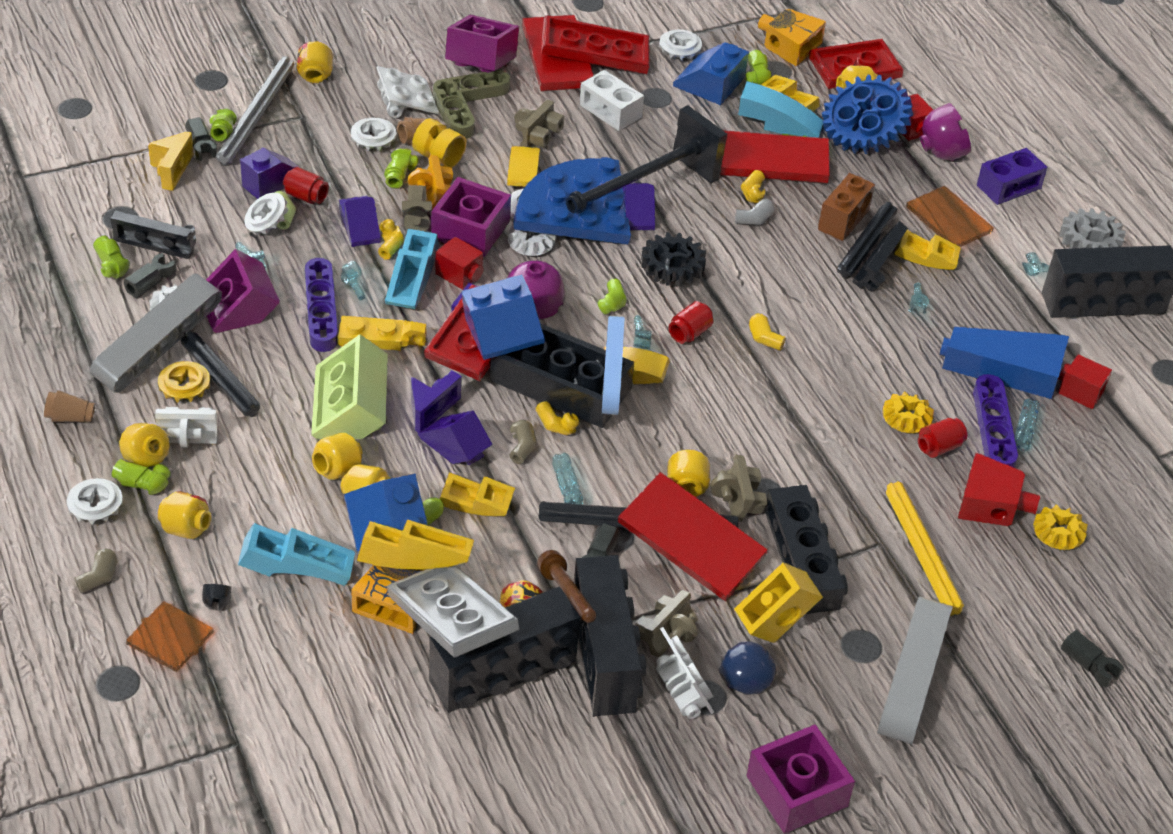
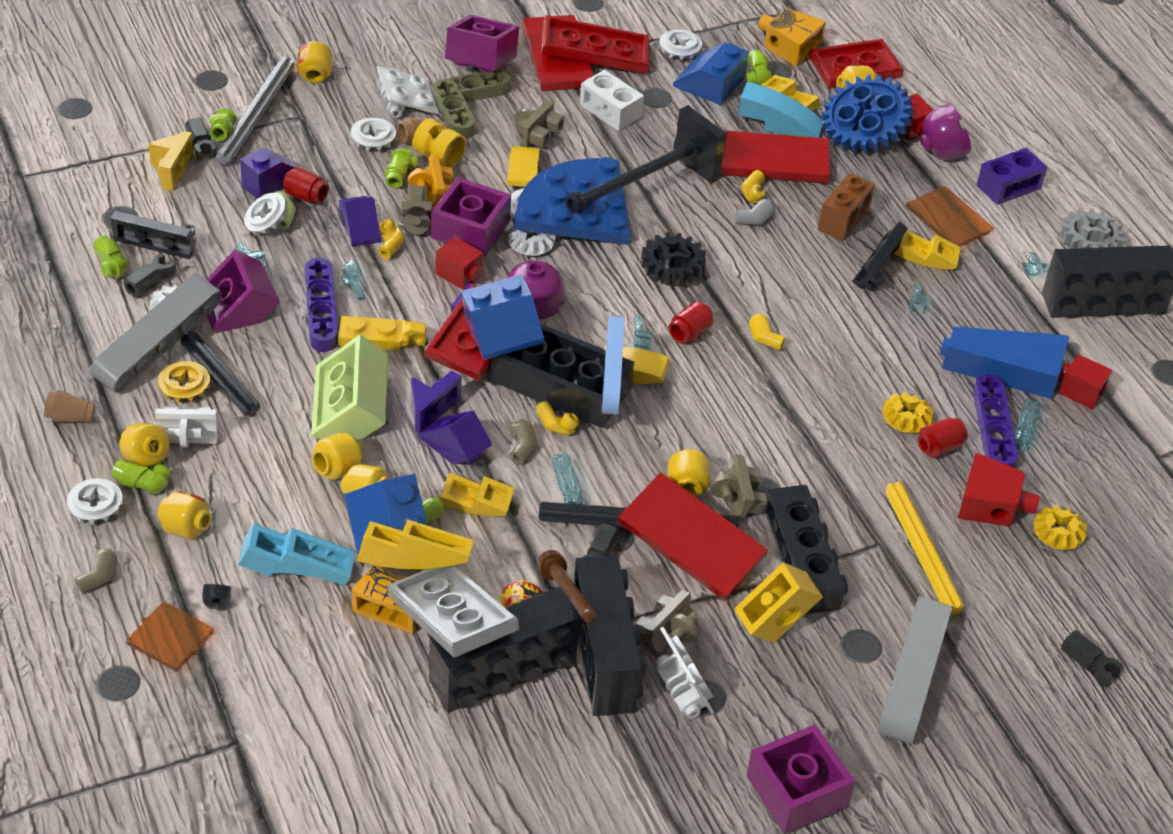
medium azure slope [385,229,439,309] -> none
lime arm [598,278,627,315] -> none
dark purple slope [623,183,655,231] -> none
dark blue hair [719,641,776,695] -> none
black axle [837,202,897,278] -> none

